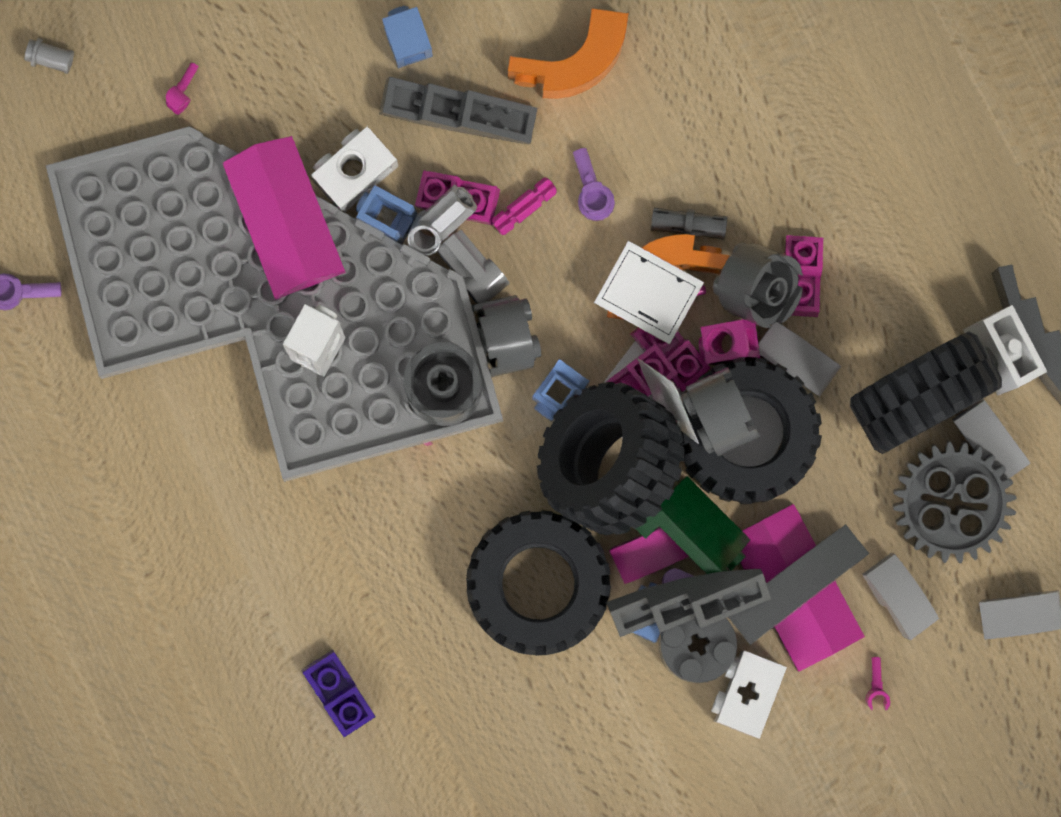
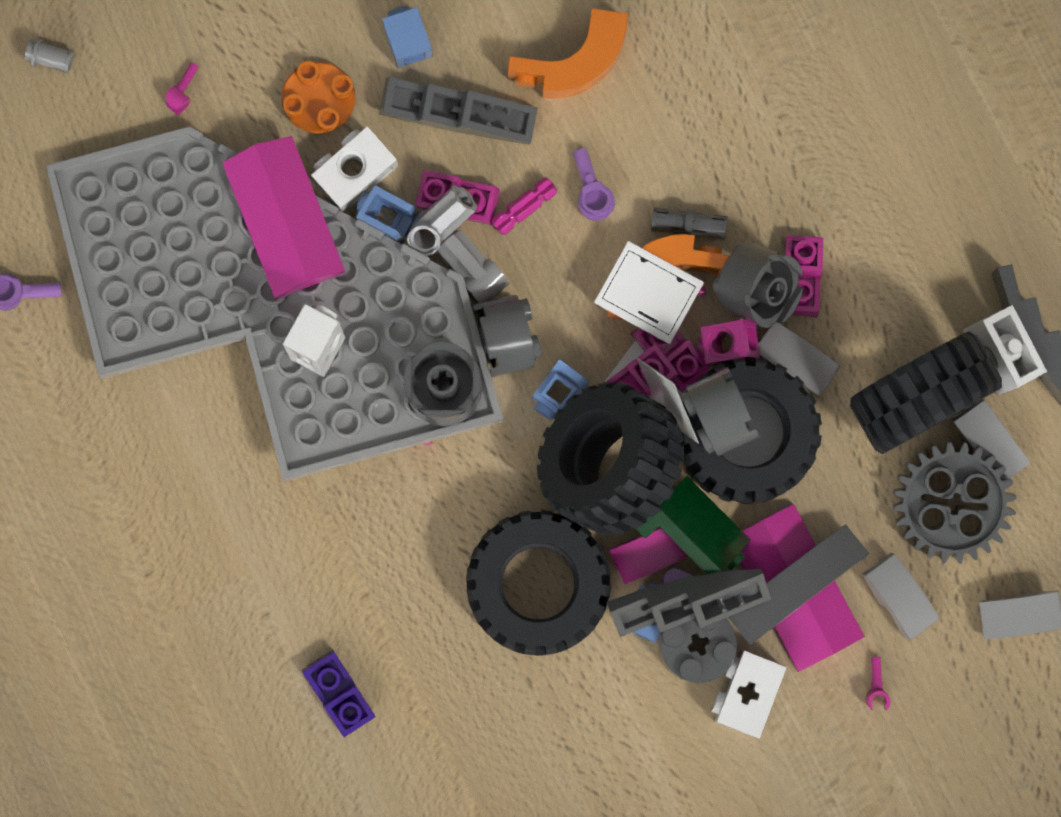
none -> orange dish [281,61,355,134]

